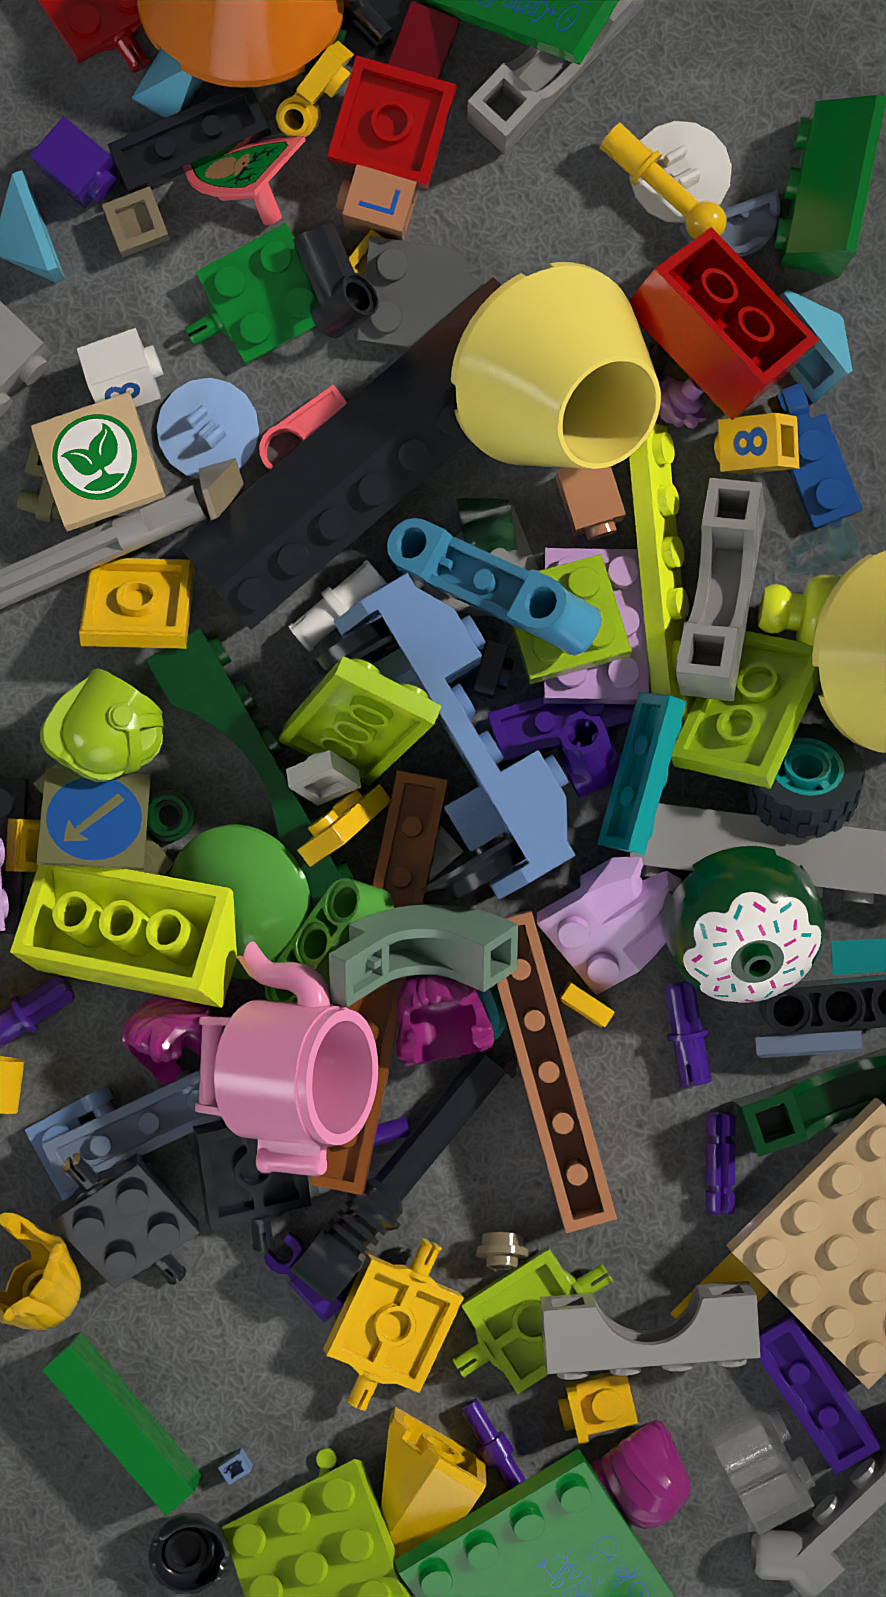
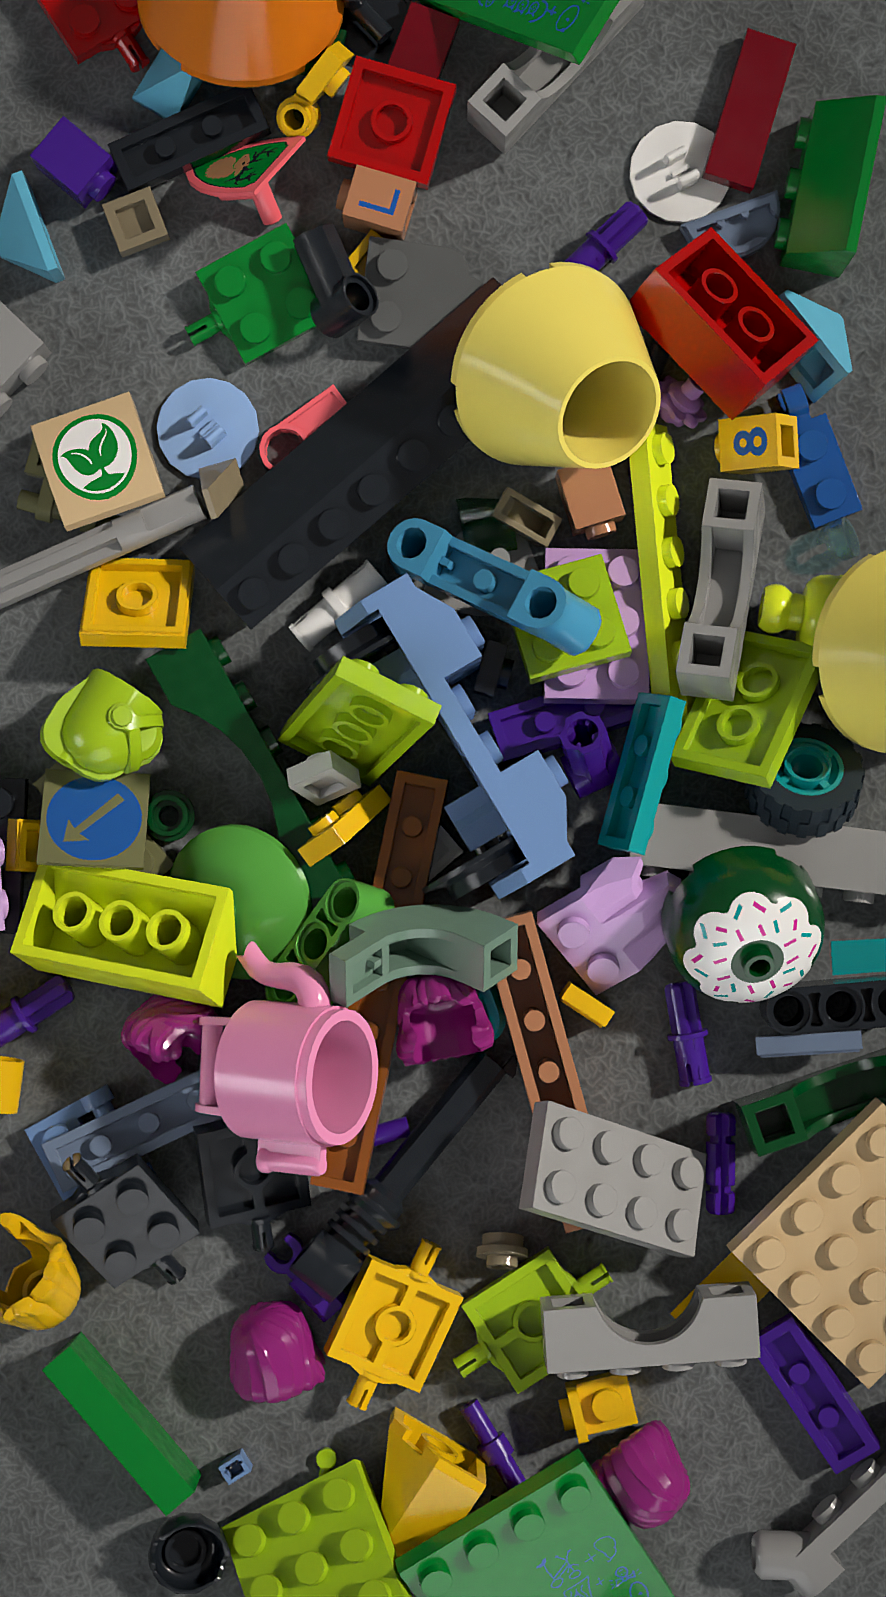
white brick [77,328,164,407] -> none
yellow pin [599,123,727,239] -> none
clear brick [705,1400,816,1535] -> none
none -> magenta hair [229,1300,326,1403]
none -> dark tan piece [491,487,562,547]
none -> light grey plate [519,1100,707,1258]
none -> dark purple axle [564,201,648,271]
none -> dark red tile [701,28,797,194]

